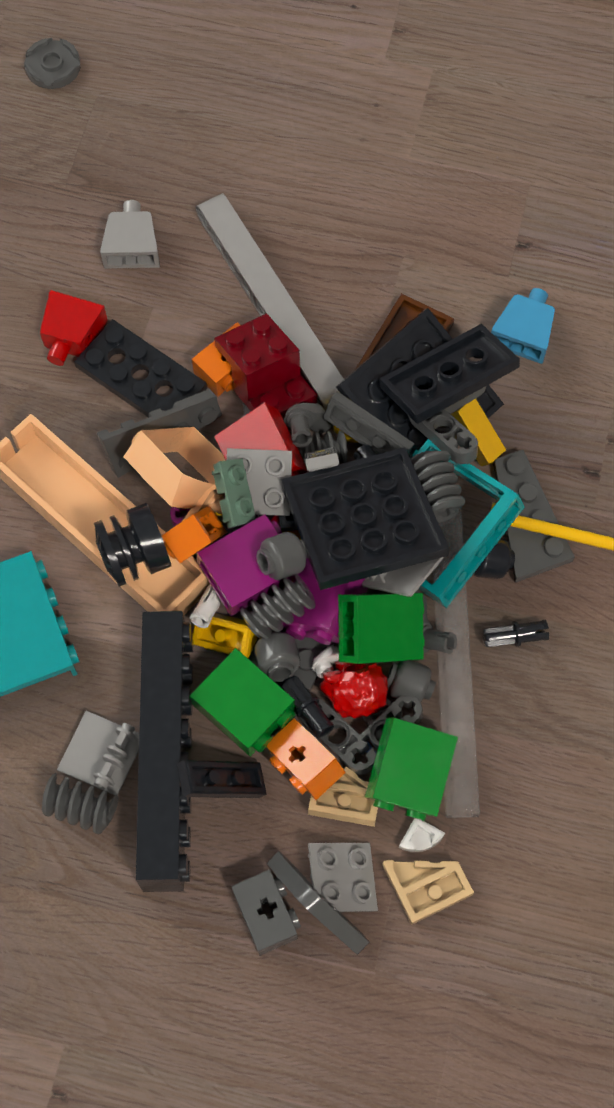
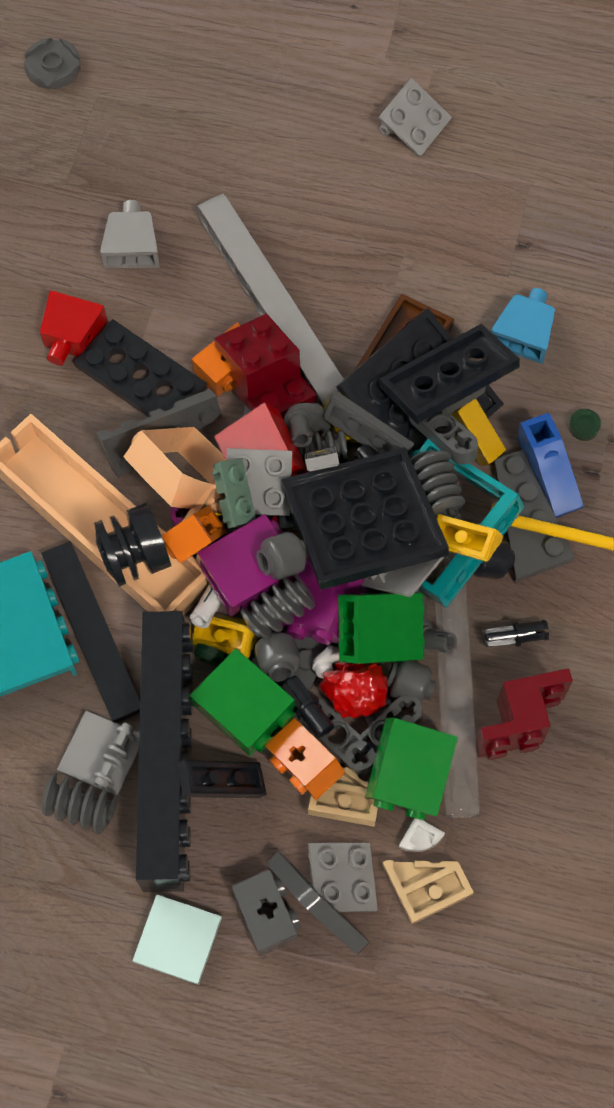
none -> black tile [41,541,140,723]
none -> light aqua tile [132,895,222,985]
none -> clear green tile [193,643,228,667]
none -> light grey hinge [378,78,452,157]
none -> yellow slope [436,514,503,562]
none -> dark red bracket [475,668,573,760]
none -> blue slope [516,413,584,518]
none -> clear green tile [569,409,601,441]

